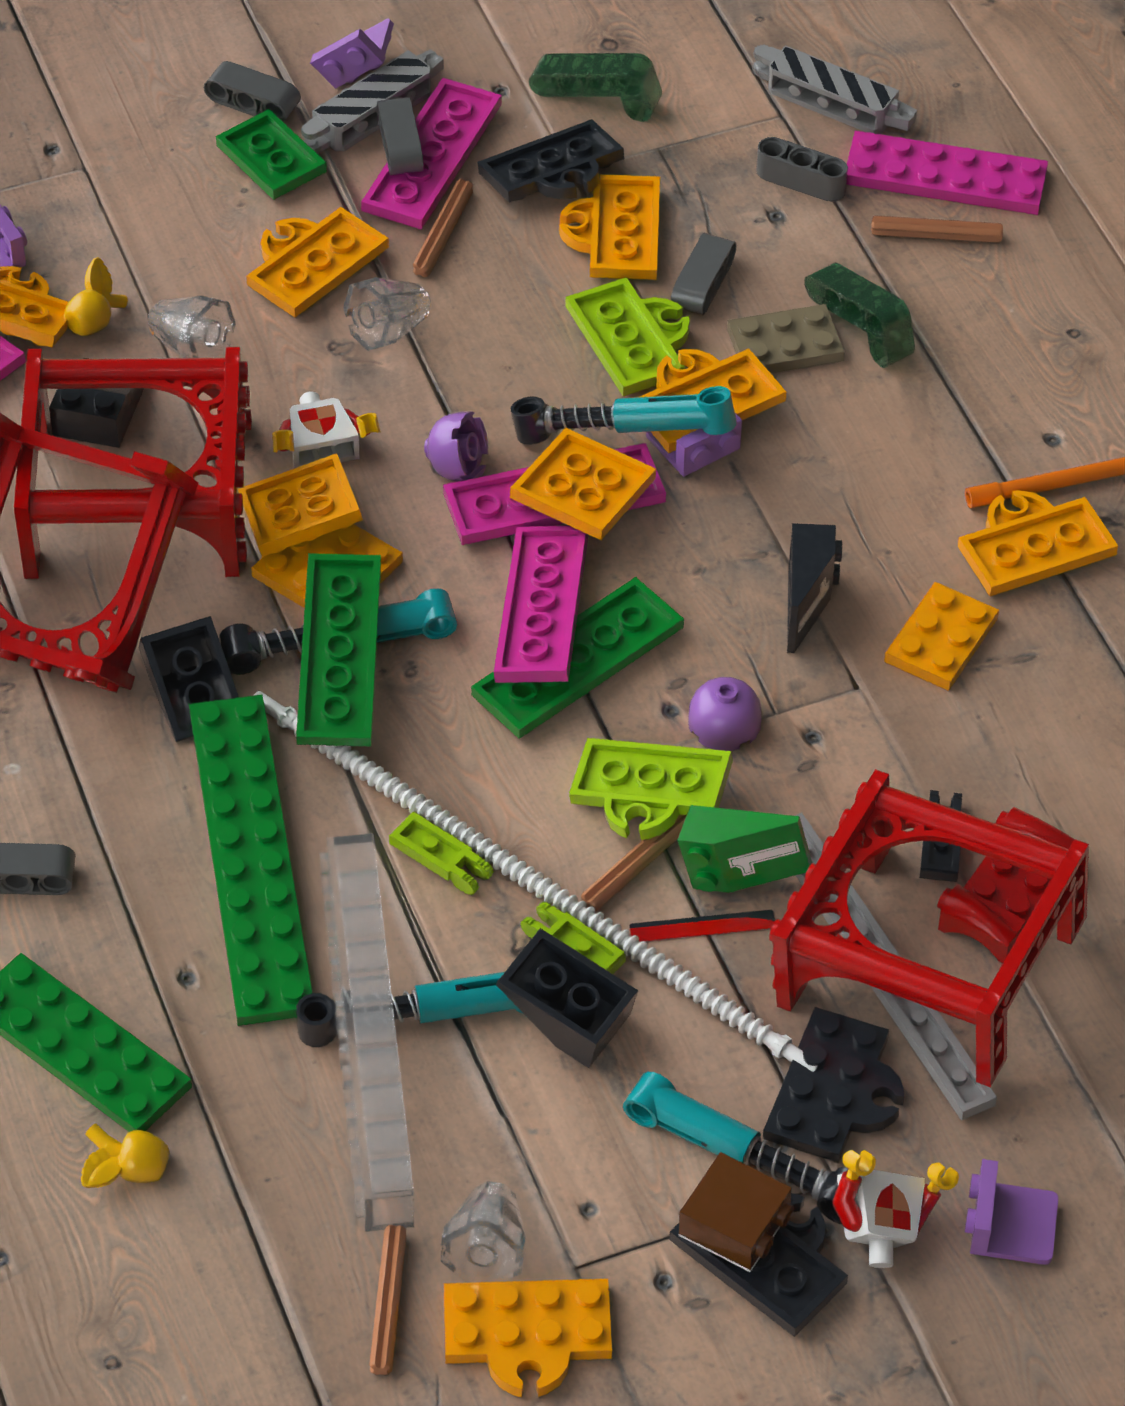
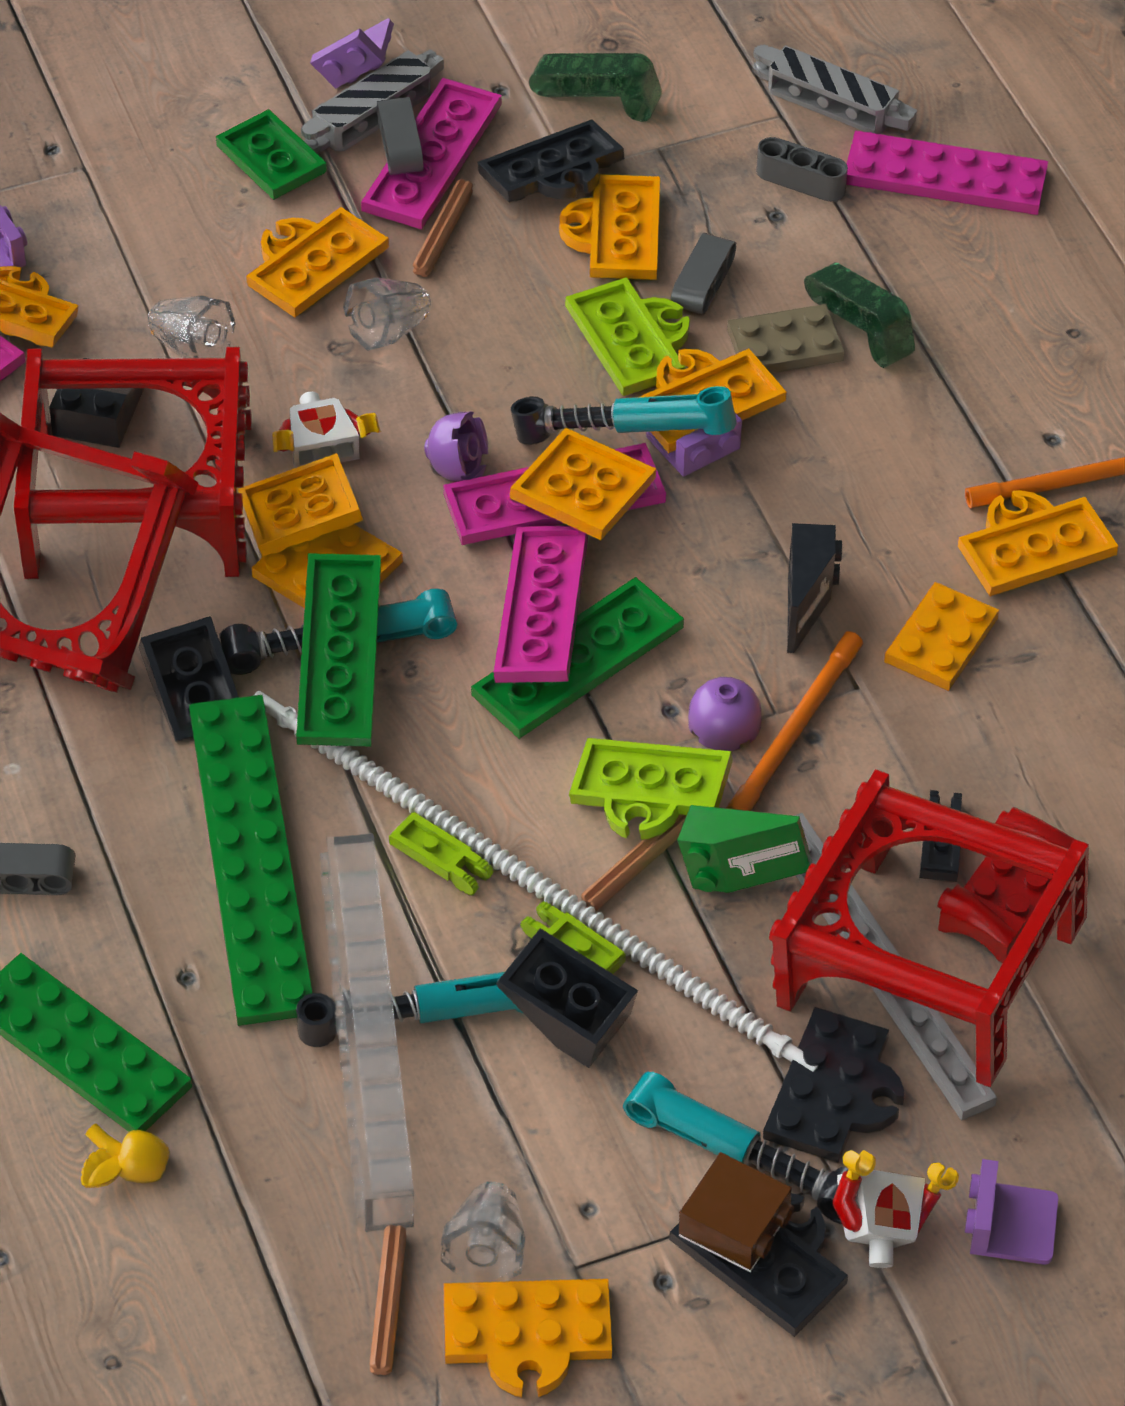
yellow piece [64,257,128,336] -> none
dark grey beam [203,61,301,122] -> none
red sticker [629,910,775,942] -> none
nougat axle [871,215,1003,243] -> none
none -> orange piece [725,631,863,811]

